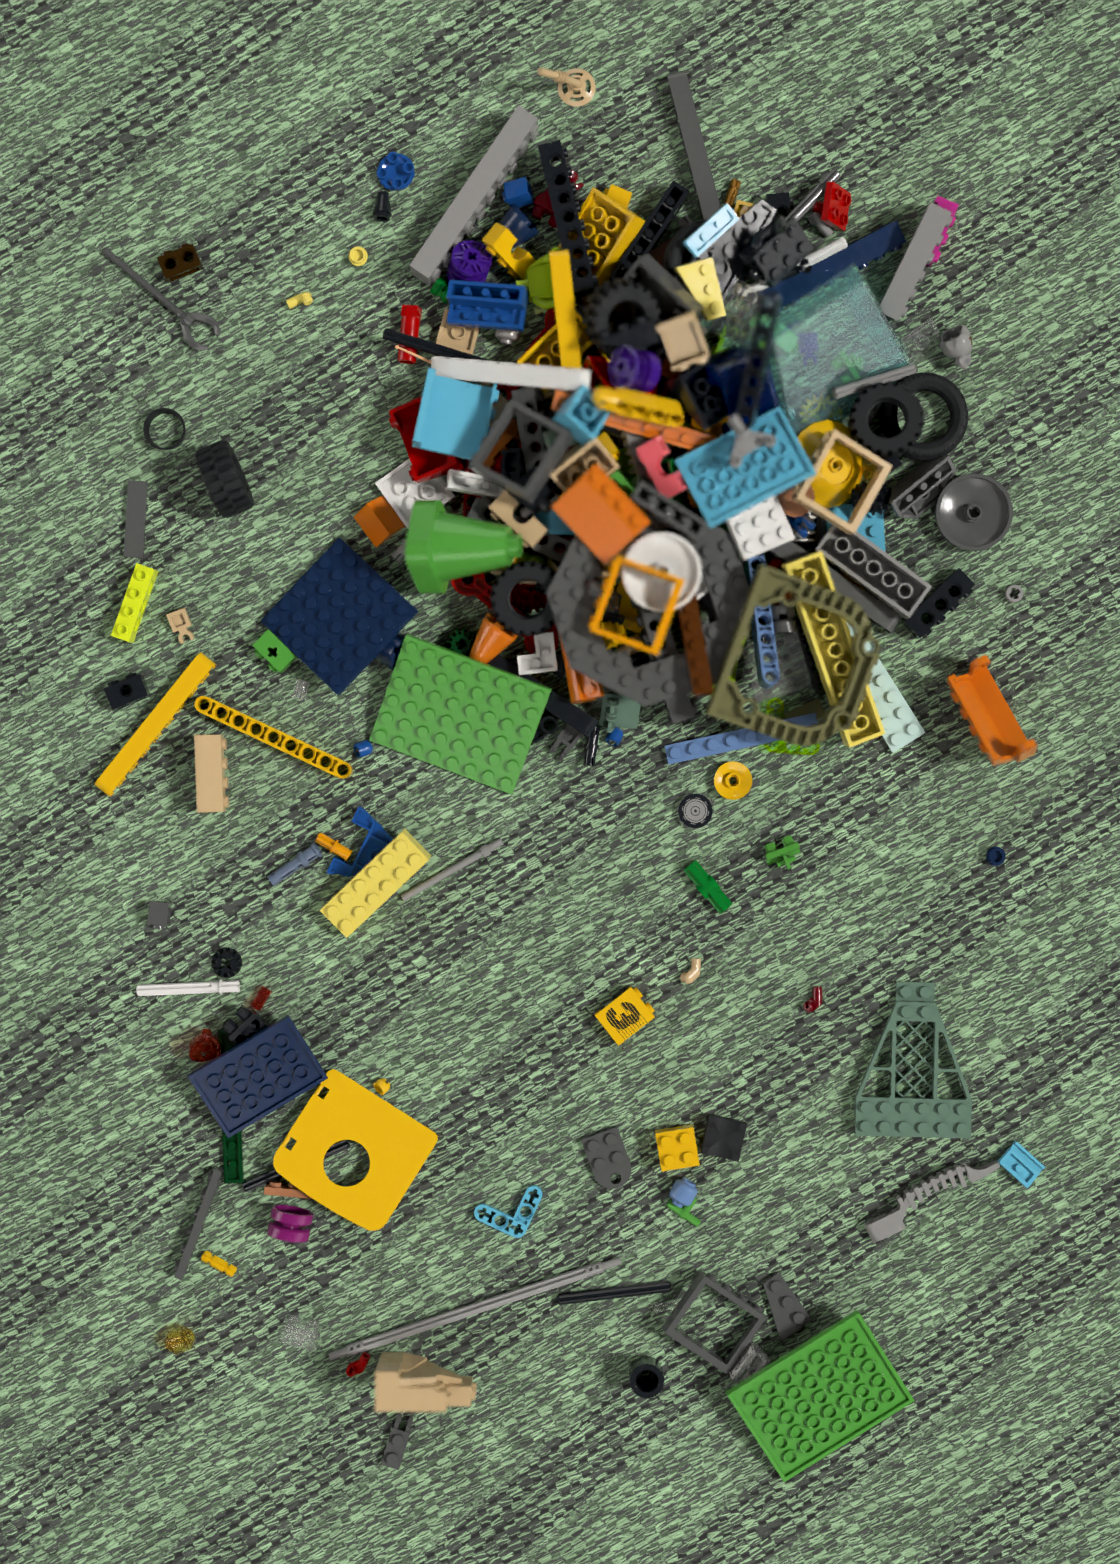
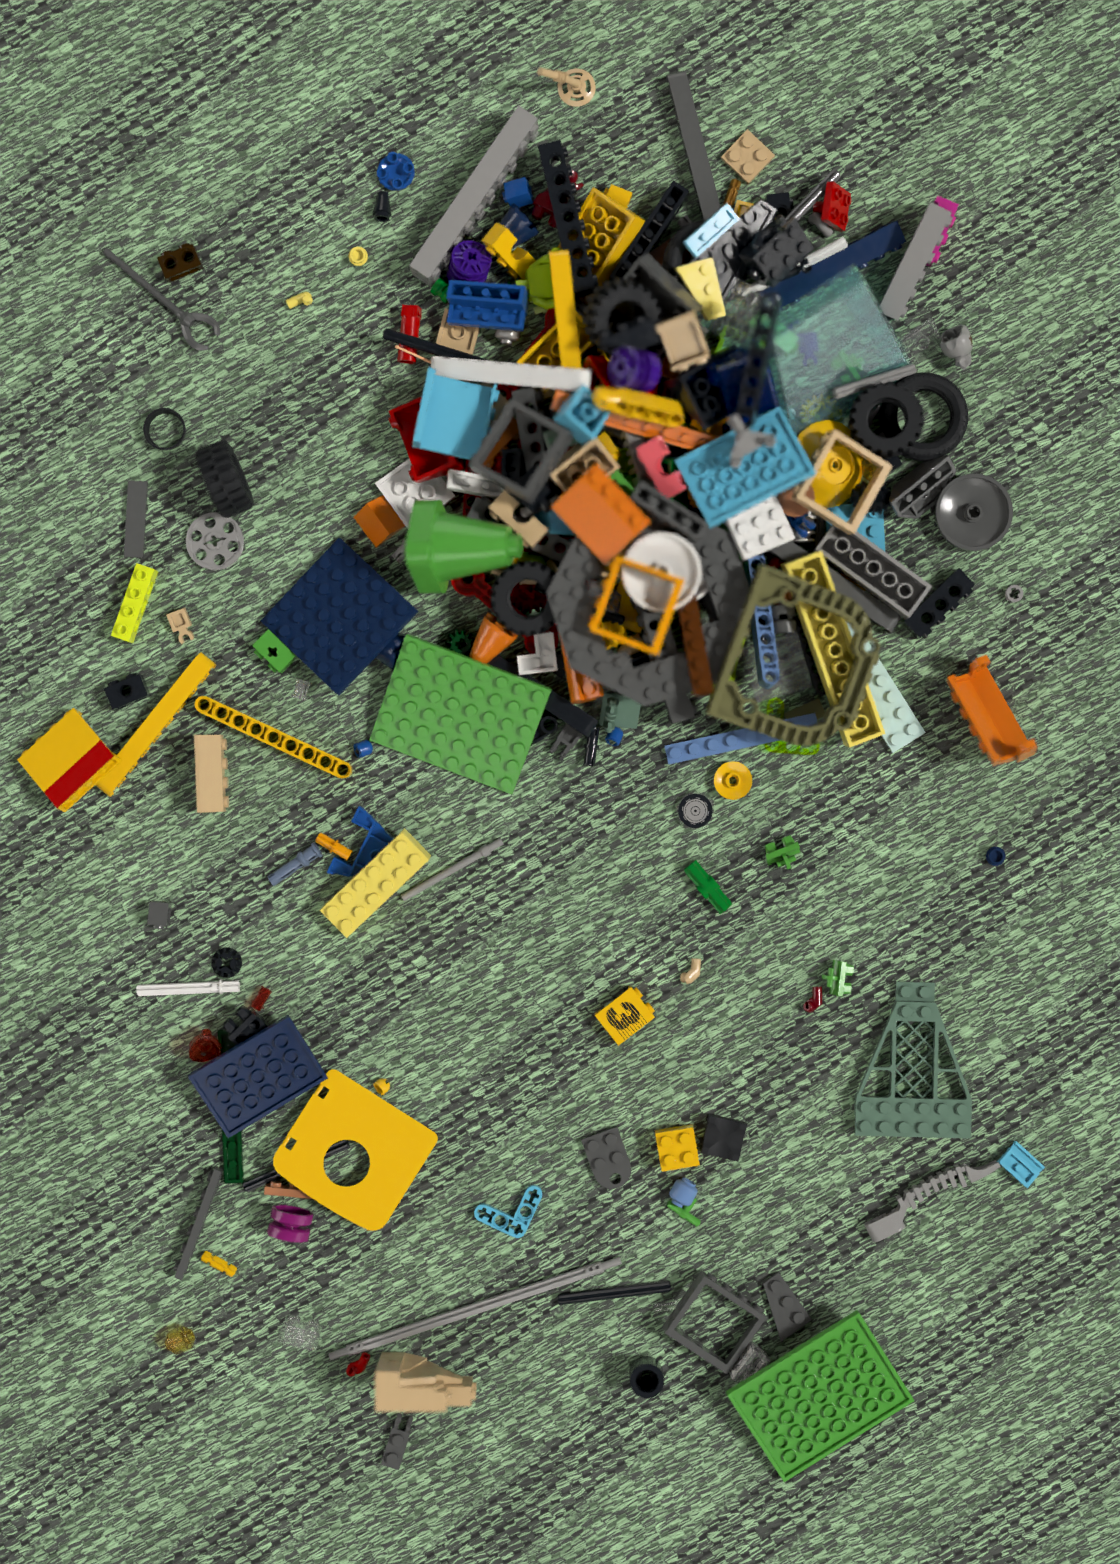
none -> yellow panel [17,708,122,812]
none -> light grey wedge [186,512,244,570]
none -> tan plate [721,129,775,185]
none -> bright green hips [822,960,854,997]

